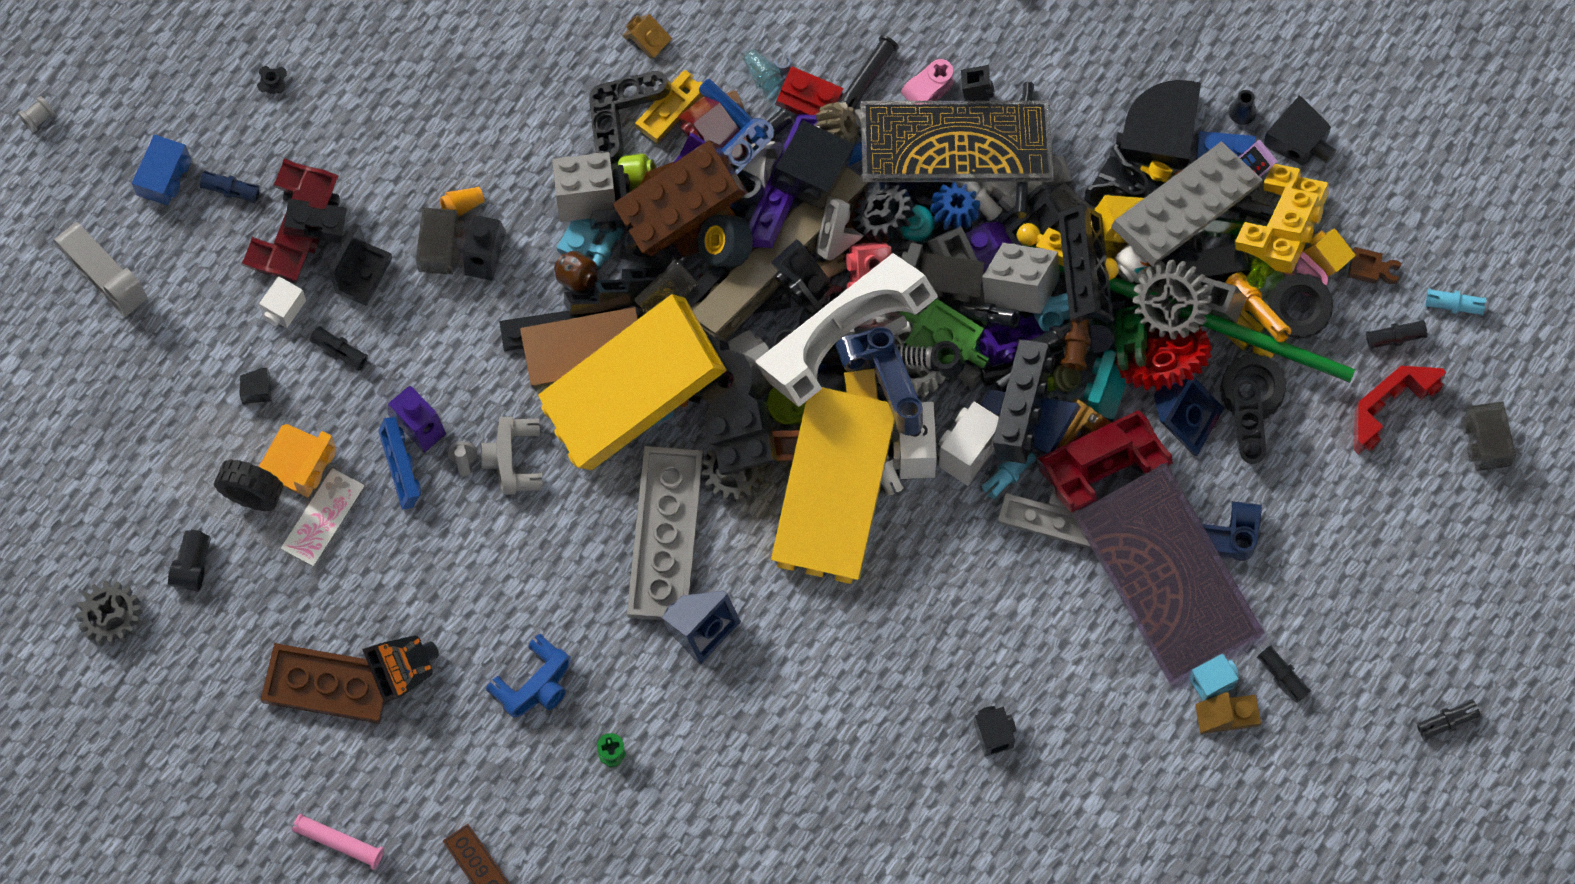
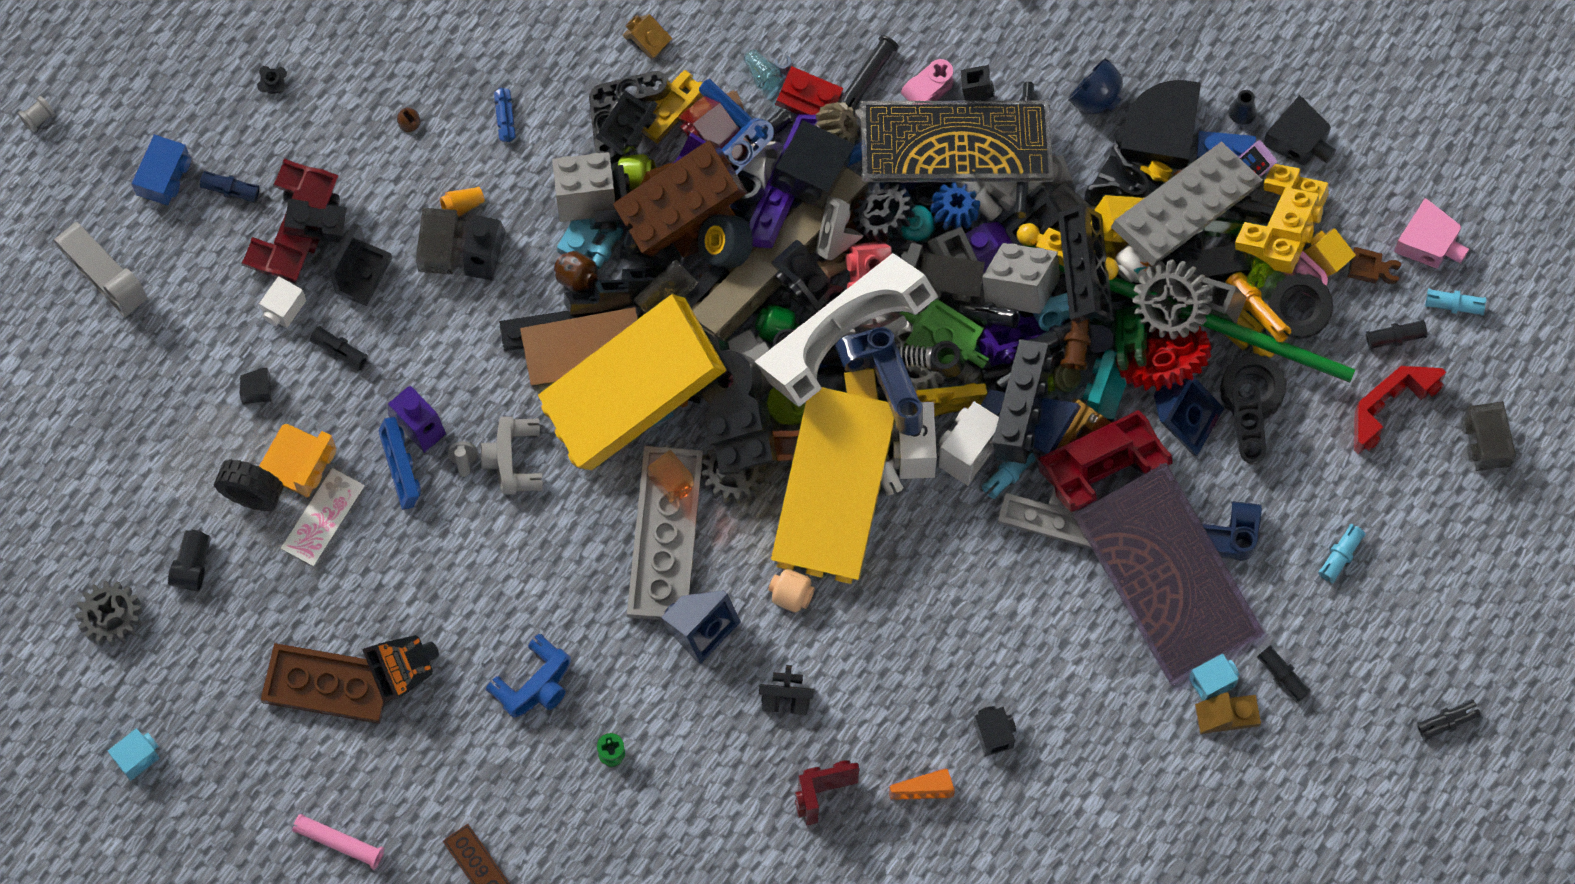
none -> medium azure brick [108,728,160,781]
none -> reddish brown hinge [397,107,420,132]
none -> blue axle [494,88,516,142]
none -> black bracket [595,90,658,156]
none -> clear orange brick [647,450,694,503]
none -> green head [754,304,800,344]
none -> black hips [759,665,815,715]
none -> light nougat head [768,569,815,613]
none -> dark red bracket [795,760,860,826]
none -> orange slope [889,768,955,800]
none -> yellow wing [915,383,988,416]
none -> dark blue cylinder [1068,58,1123,115]
none -> medium azure pin [1318,524,1366,583]
none -> bright pink torso [1394,198,1469,268]

